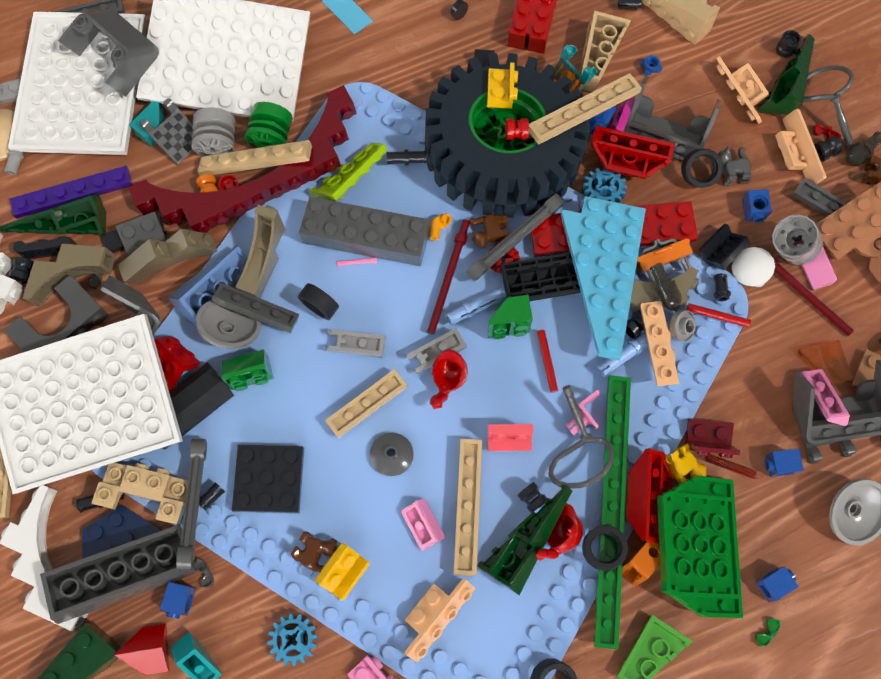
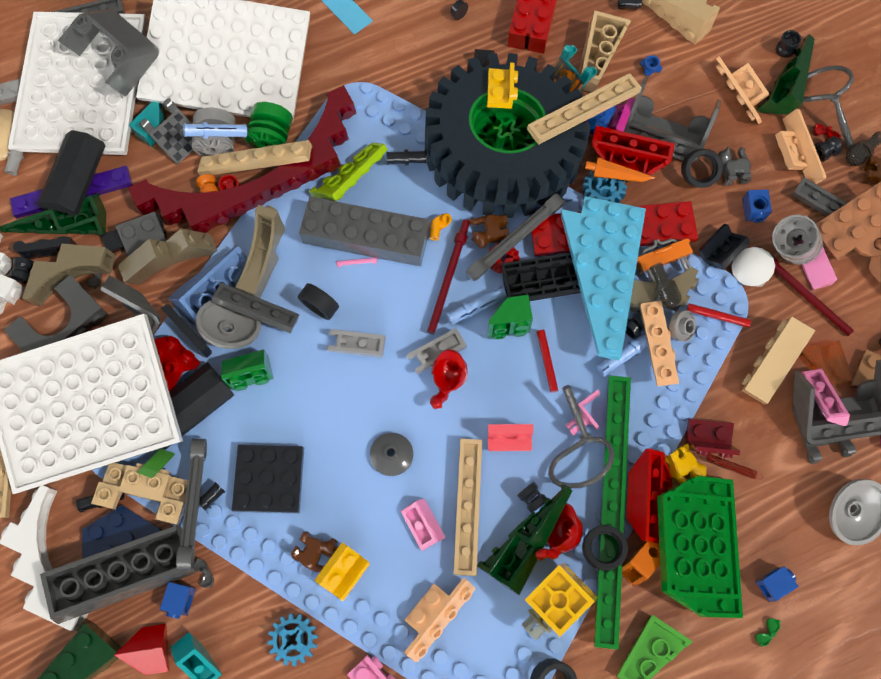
tan plate [325,369,408,439] -> none
red wheel [505,118,529,140] -> none
black pin [713,273,731,302] -> none
blue brick [764,449,804,477] -> none
none -> black piece [37,130,106,215]
none -> bright green sticker [137,449,175,478]
none -> black tile [161,304,212,358]
none -> light blue pin [183,122,247,139]
none -> yellow piece [522,563,598,640]
none -> orange bar [585,158,655,182]
none -> tan wedge [741,317,816,404]

